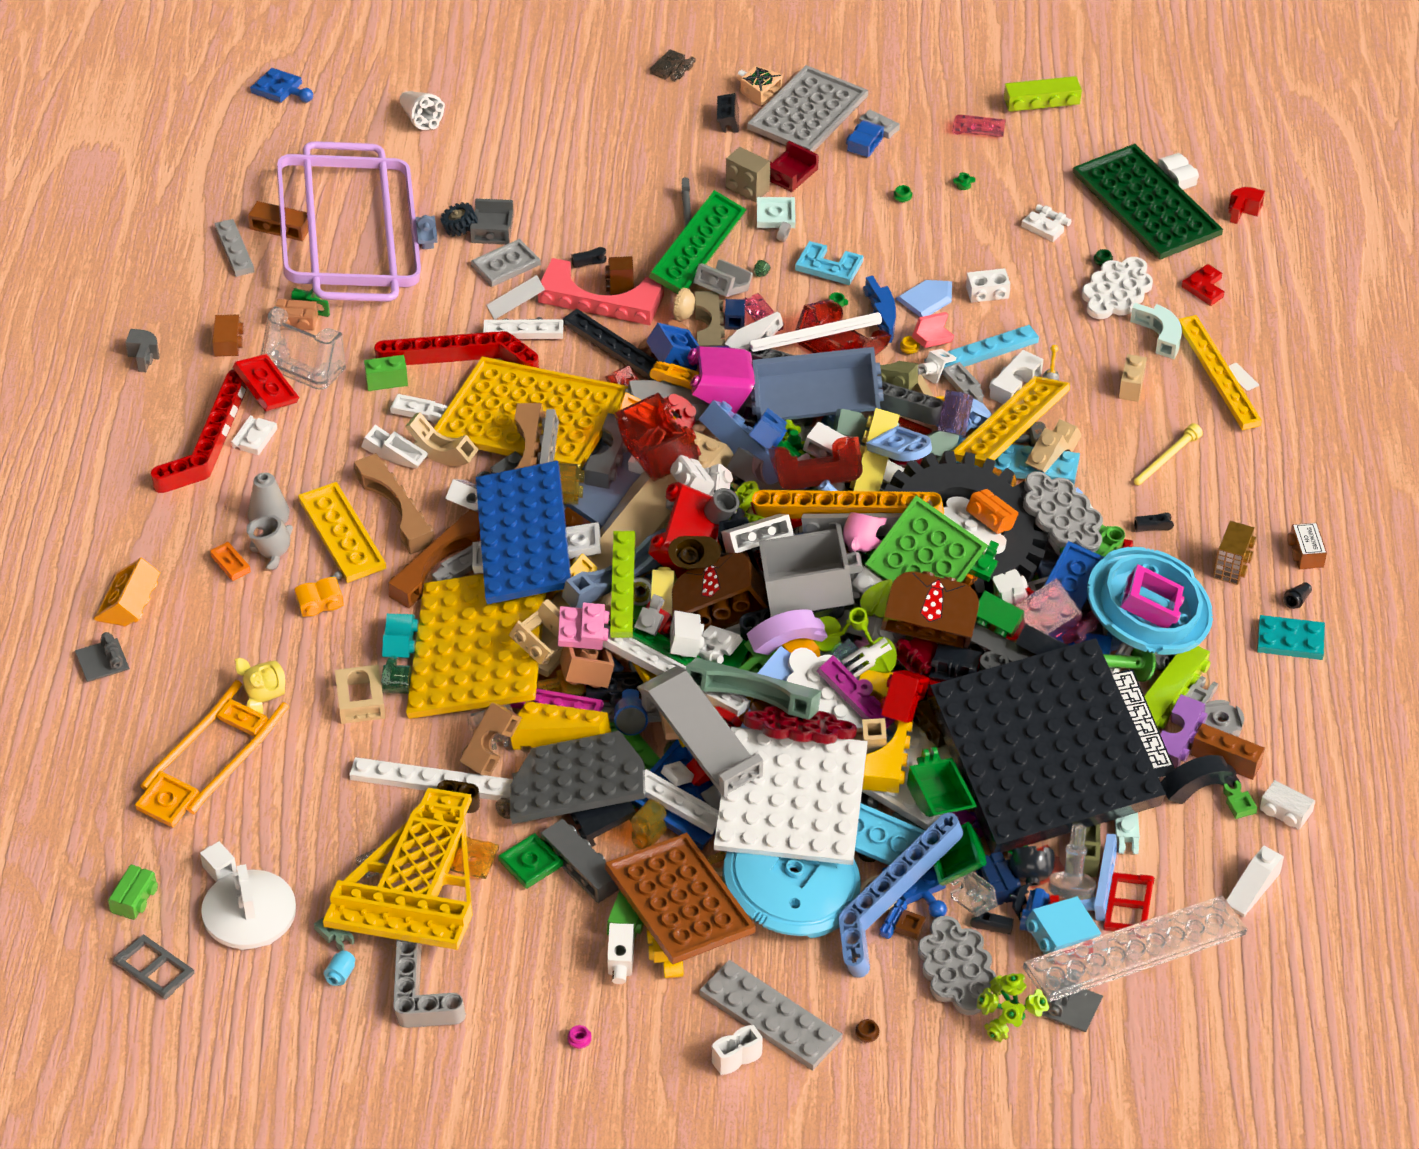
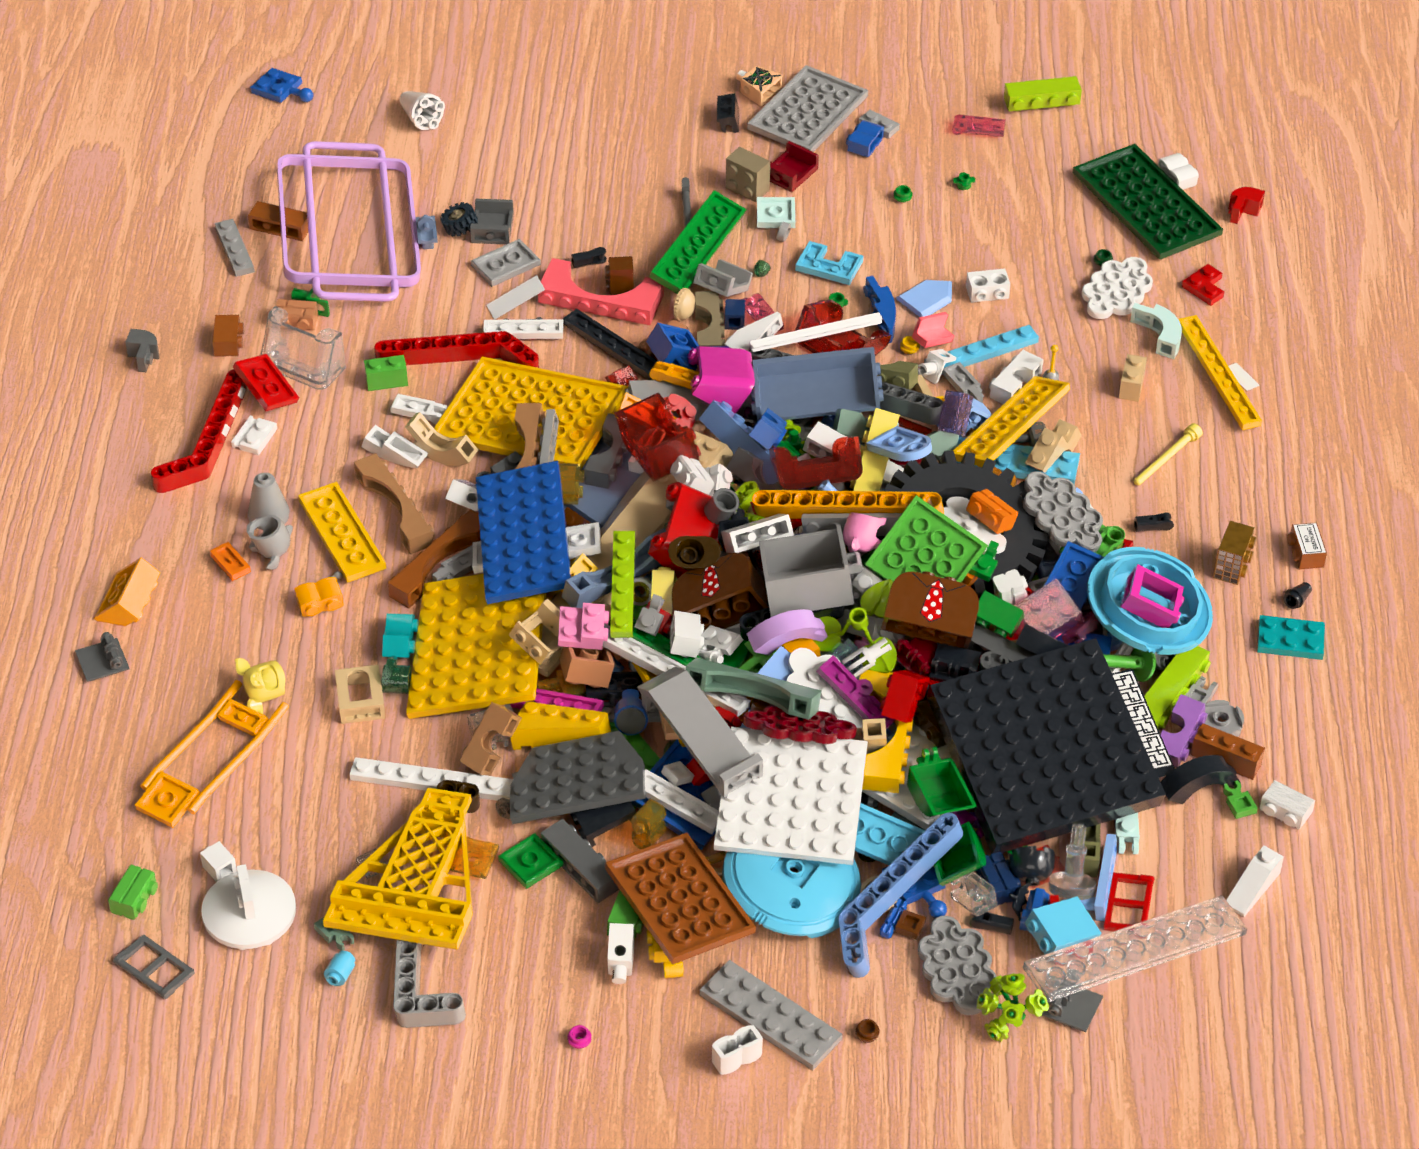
clear smoke plate [650,49,696,82] -> none
white plate [1021,204,1071,242] -> none

